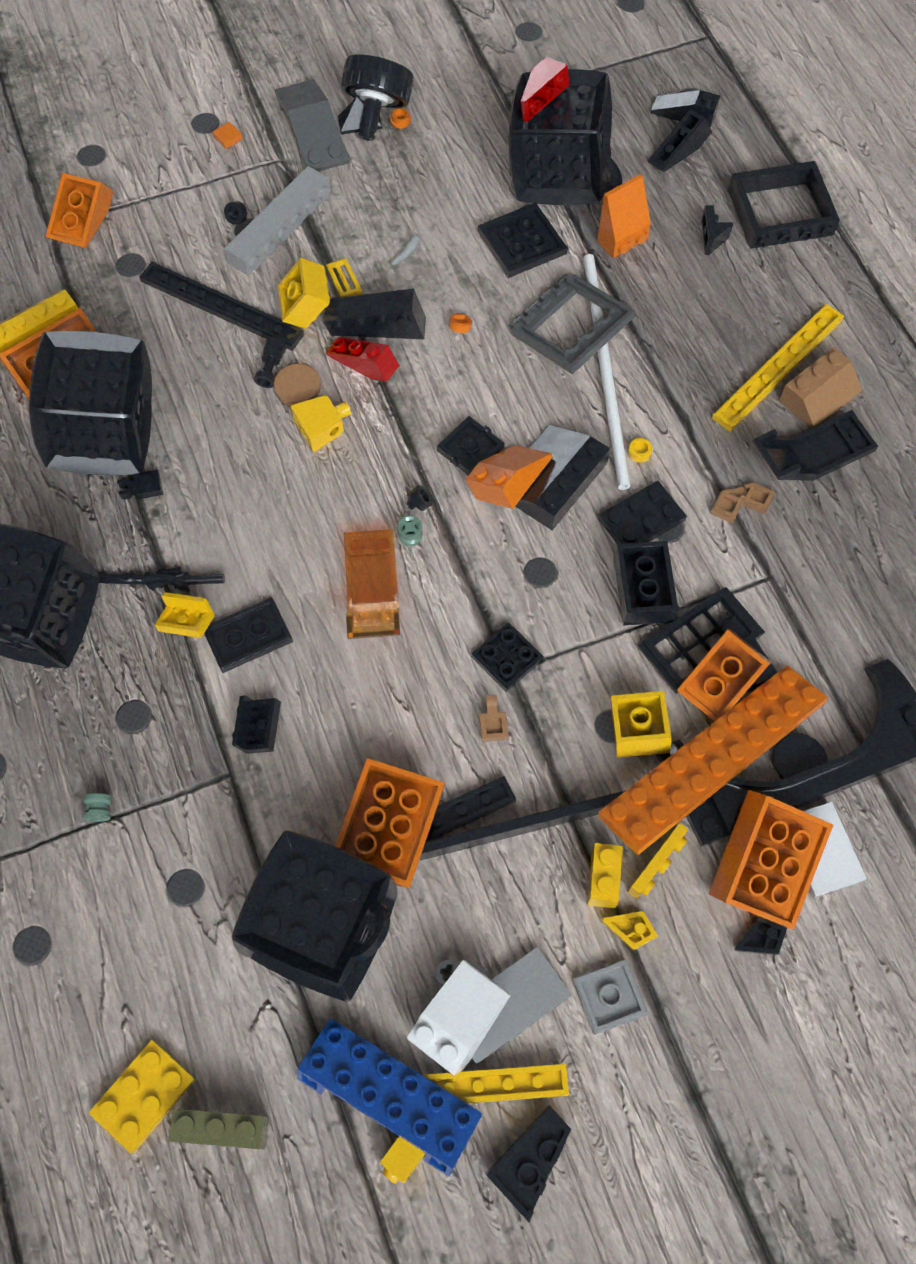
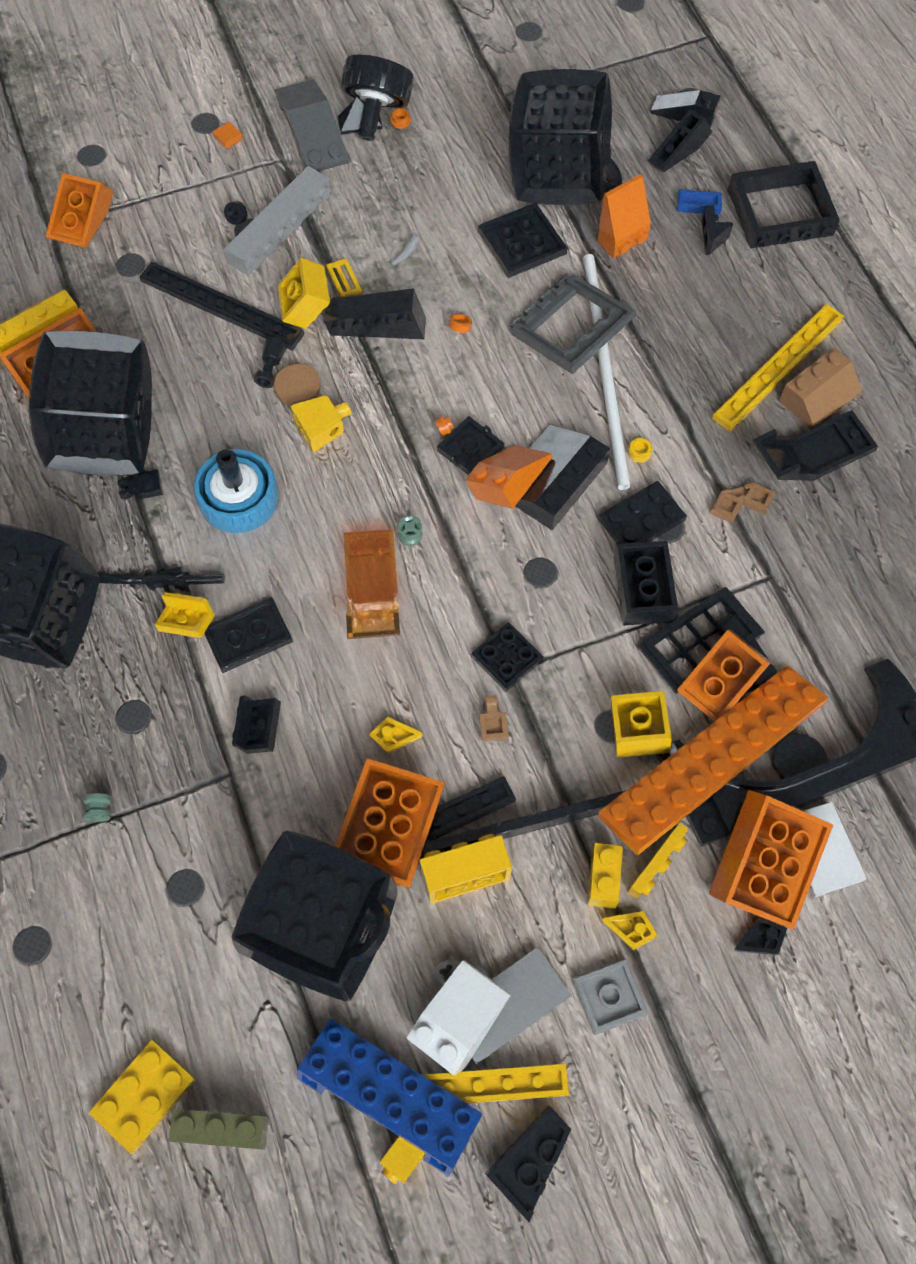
red slope [326,337,400,382] -> none
black tile [407,485,433,511] -> none
red slope [521,57,569,122] -> none
none -> dark azure wheel [194,449,279,533]
none -> yellow piece [369,717,423,754]
none -> yellow brick [420,834,512,904]
none -> orange plate [434,414,454,437]
none -> blue tile [677,190,722,215]

